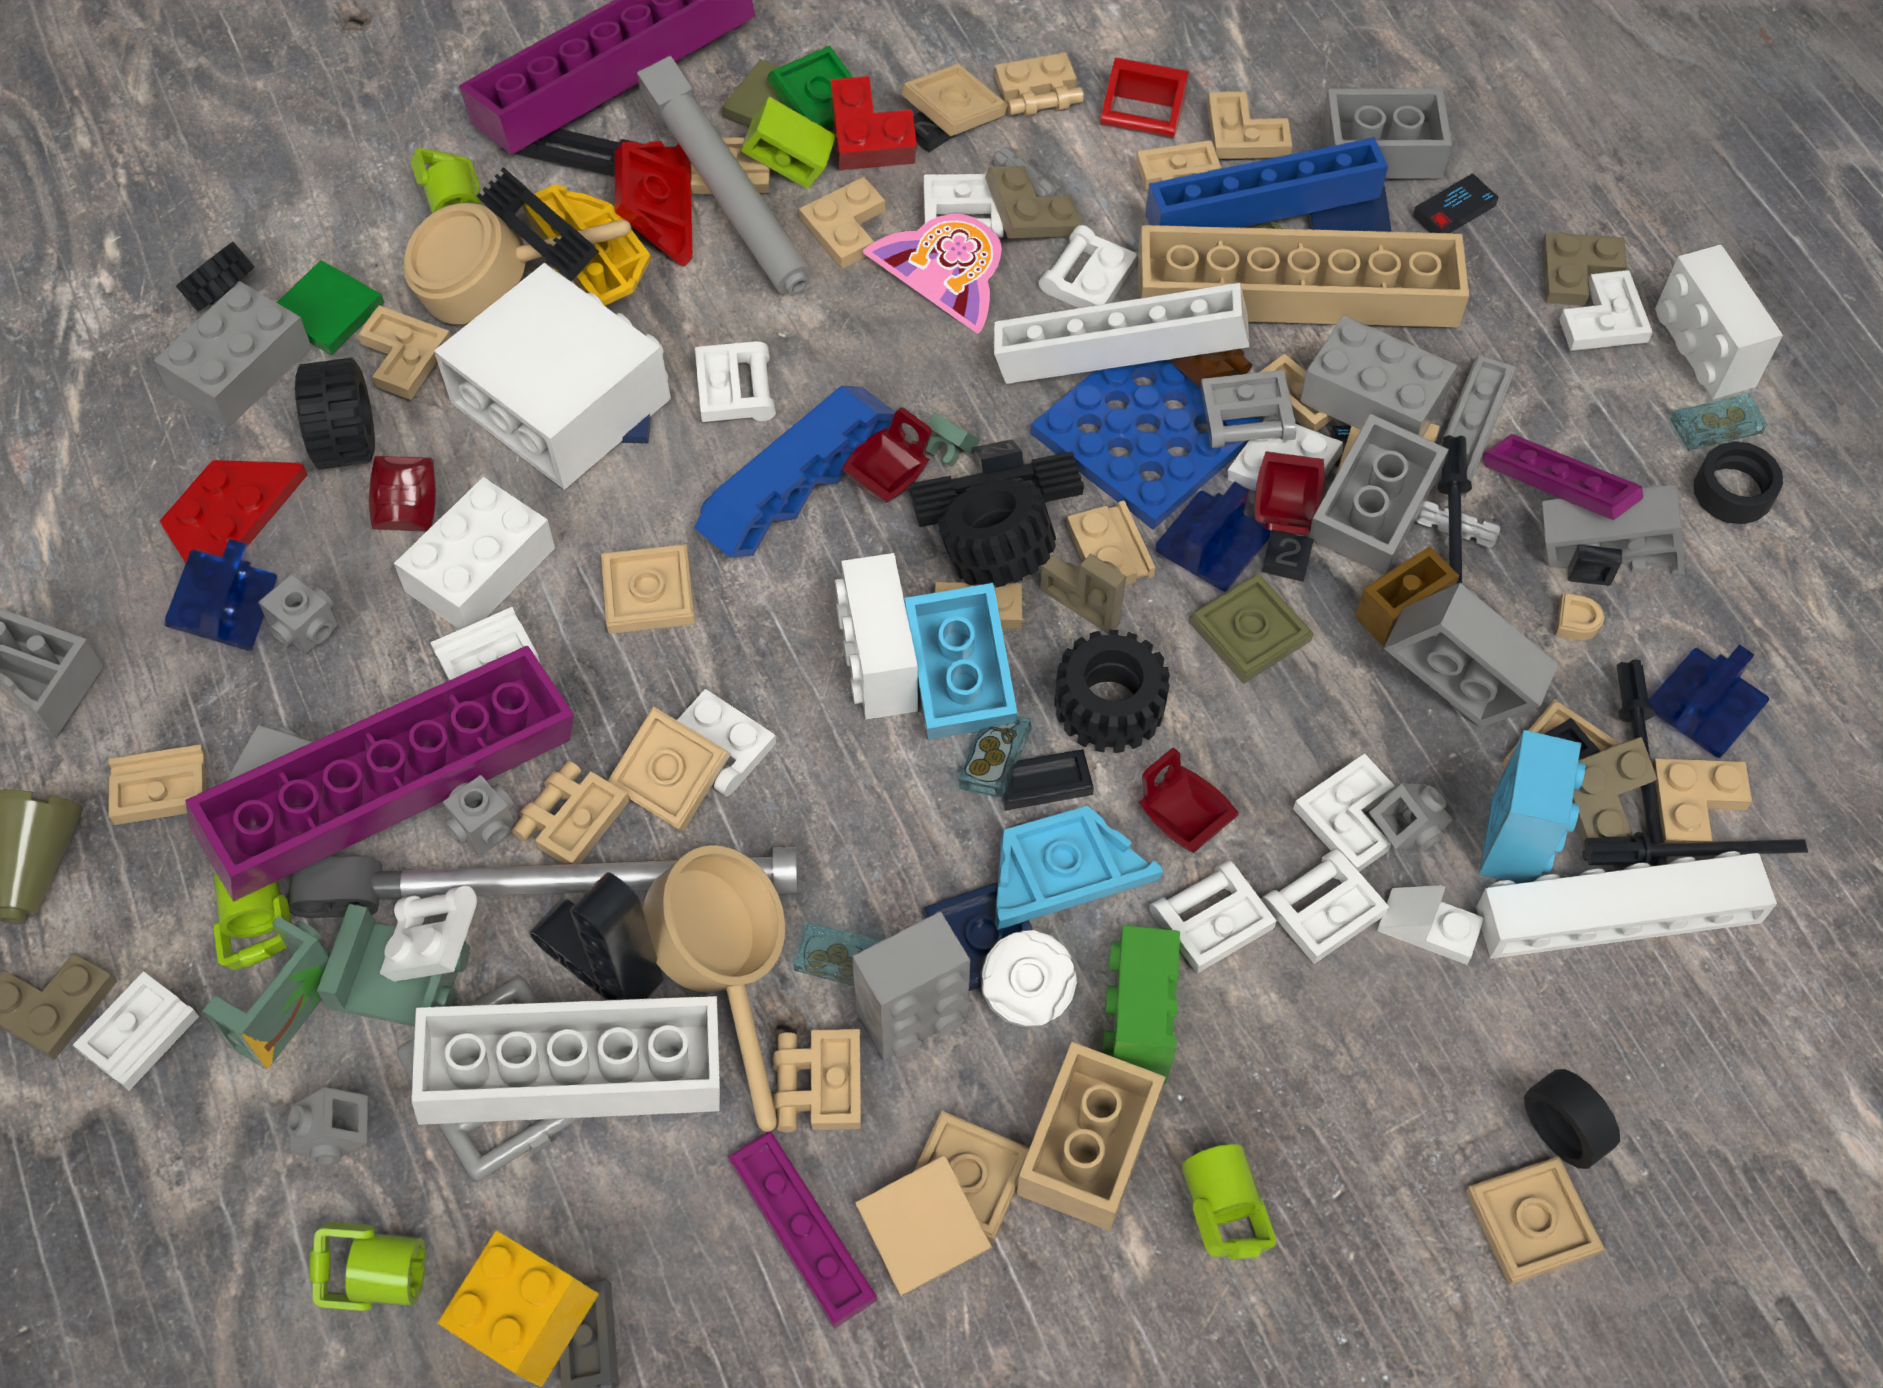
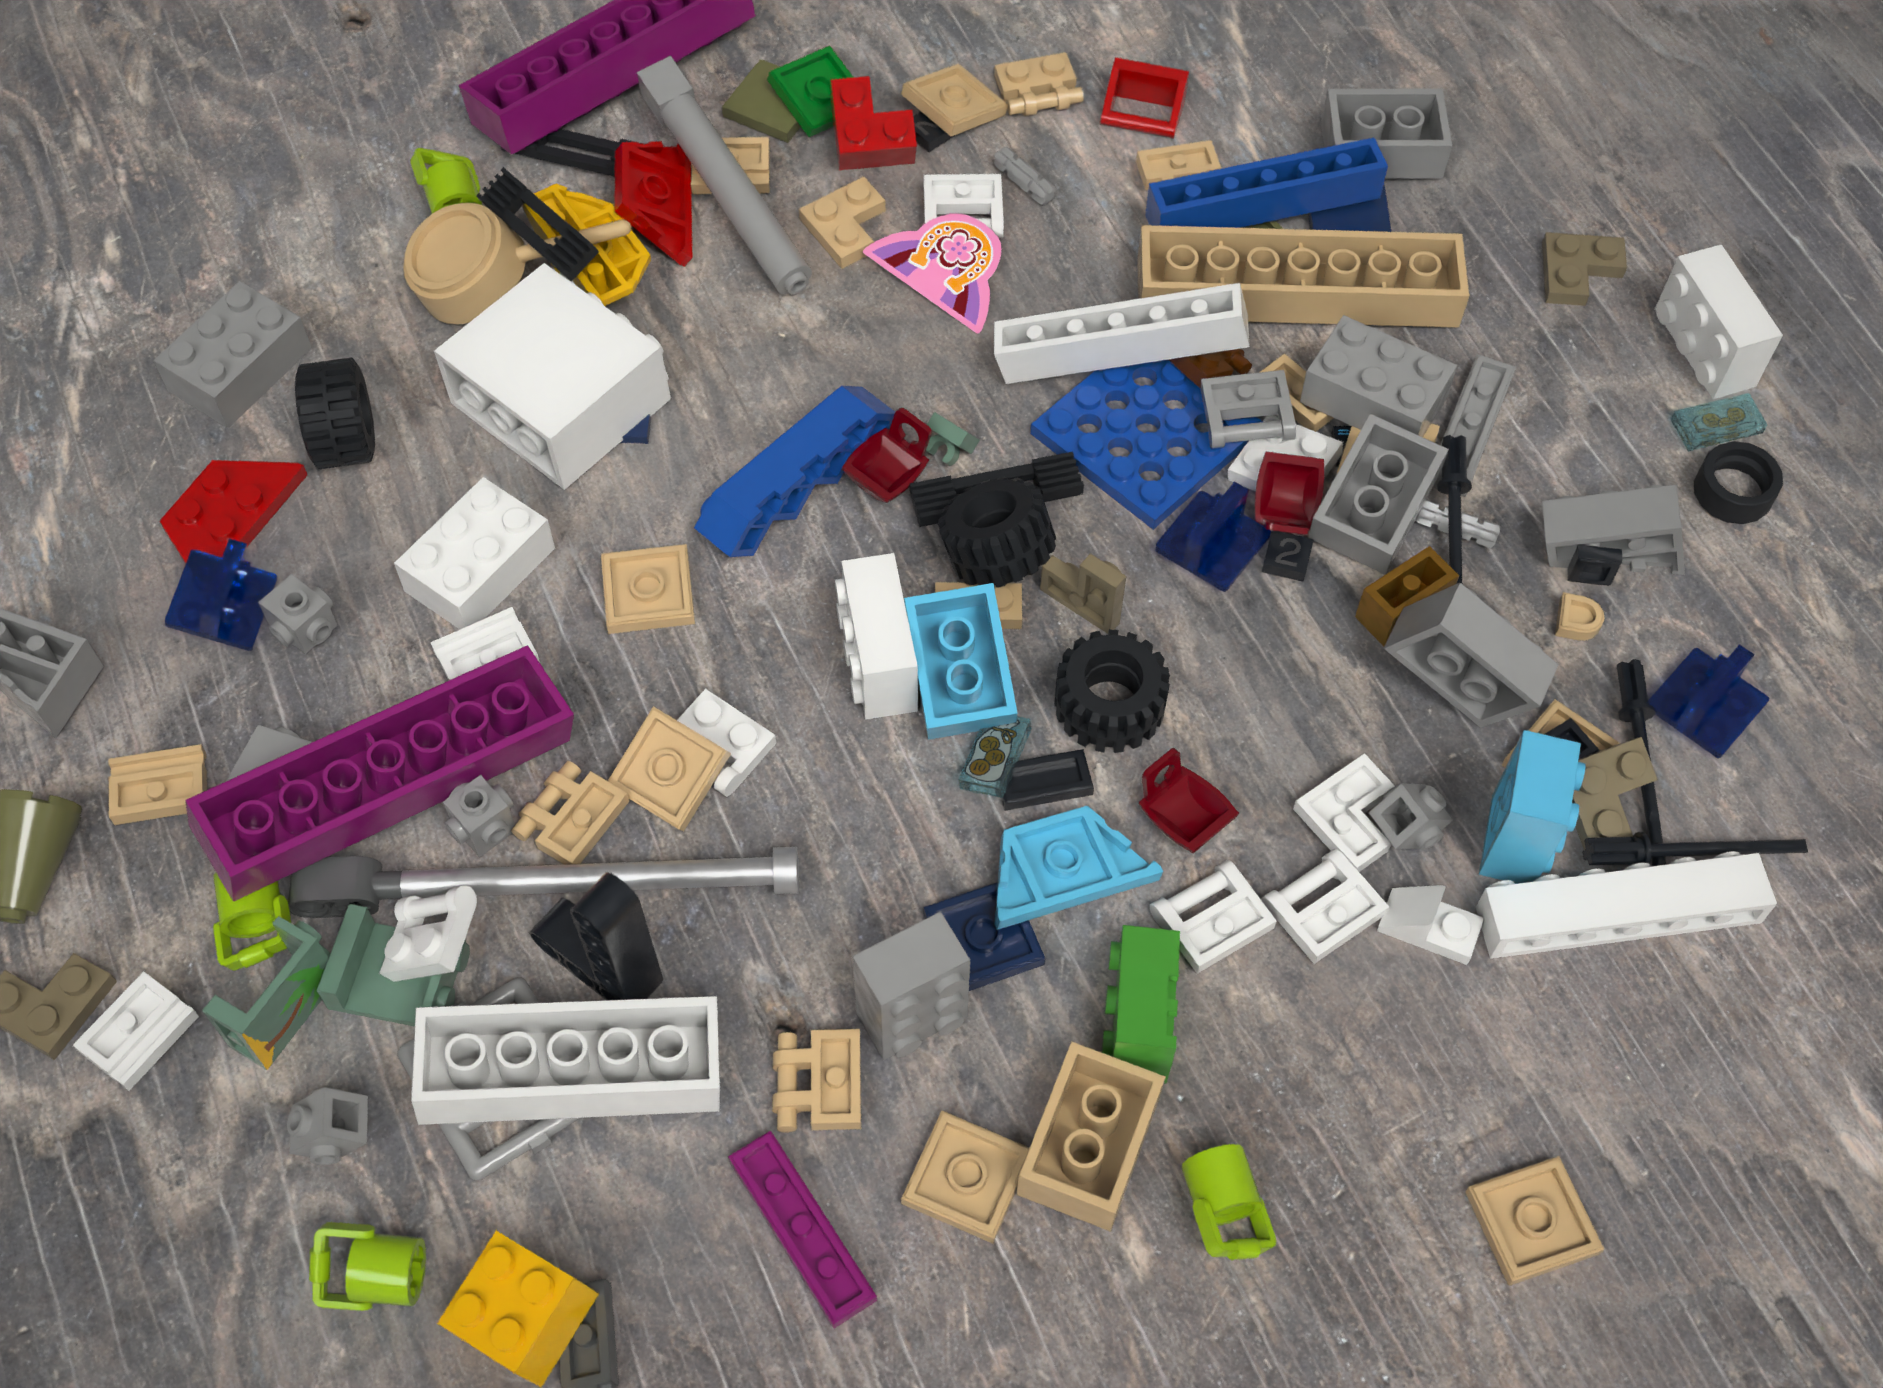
black tyre [176,241,255,312] -> none
green tile [276,260,384,355] -> none
tan plate [358,305,451,400] -> none
dark red piece [369,456,436,531] -> none
tan piece [643,845,785,1132] -> none
white plate [695,341,776,422] -> none
lime brick [741,97,836,189] -> none
clear light blue tile [794,922,881,986] -> none
tan tile [855,1155,992,1297] -> none
black tile [972,439,1024,474] -> none
white tile [980,930,1077,1028] -> none
dark tan plate [985,166,1083,238] -> none
white plate [1038,225,1138,308] -> none
tan plate [1066,501,1156,585] -> none
olive tile [1189,573,1314,684] -> none
tan plate [1207,91,1293,159] -> none
black tile [1413,173,1499,233] -> none
magenta tile [1483,434,1643,520] -> none
black tyre [1524,1069,1620,1169] -> none
white plate [1559,270,1653,351] -> none
tan plate [1652,759,1752,843] -> none

